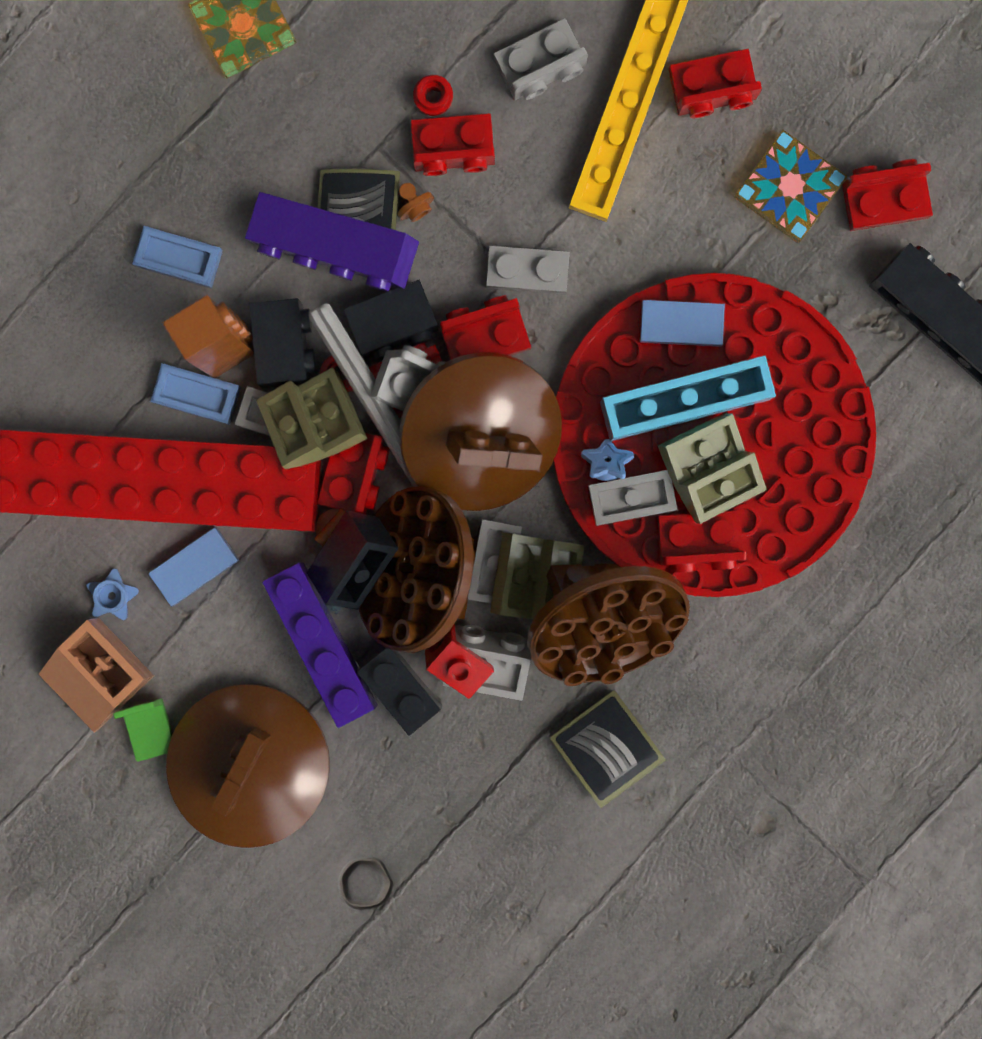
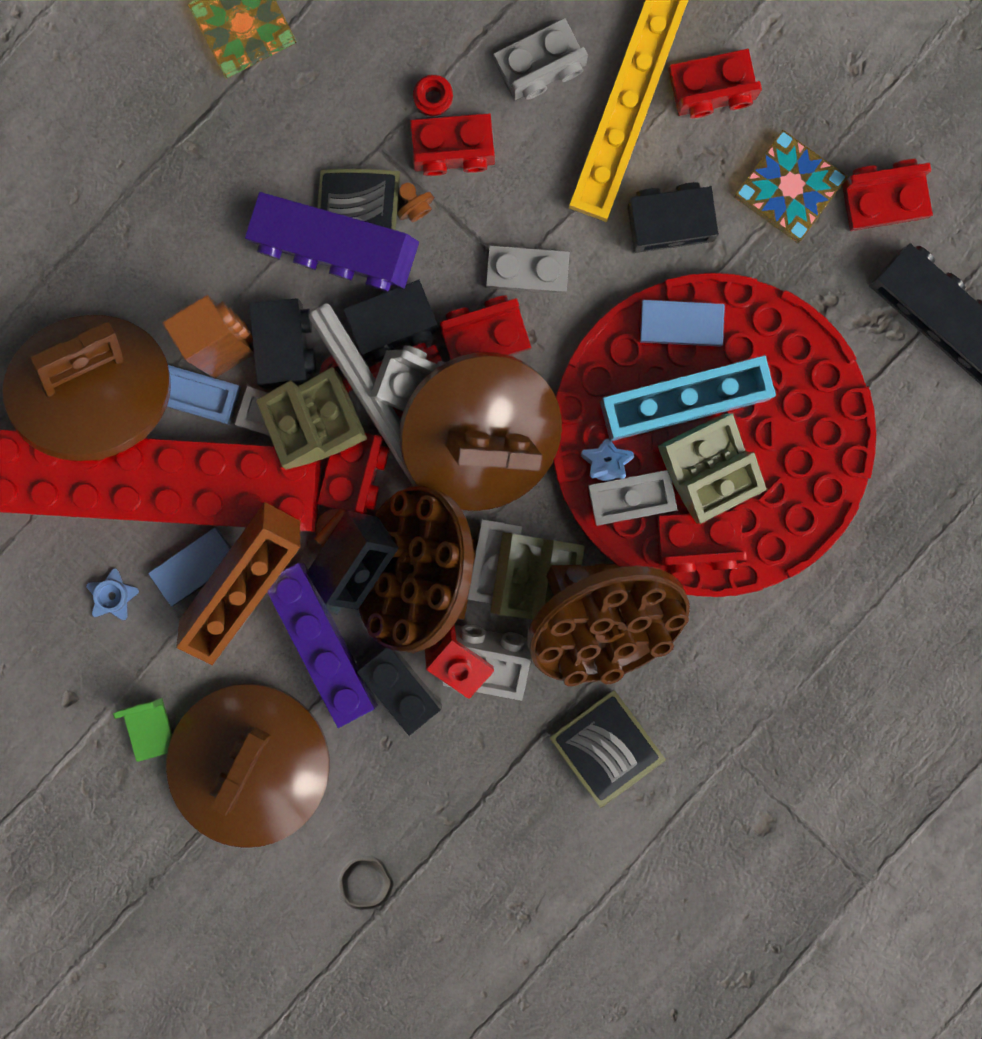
nougat slope [39,618,154,733] -> none
medium blue tile [132,226,223,289] -> none
none -> reddish brown bracket [3,315,171,461]
none -> dark orange brick [176,502,300,665]
none -> black brick [628,182,719,253]

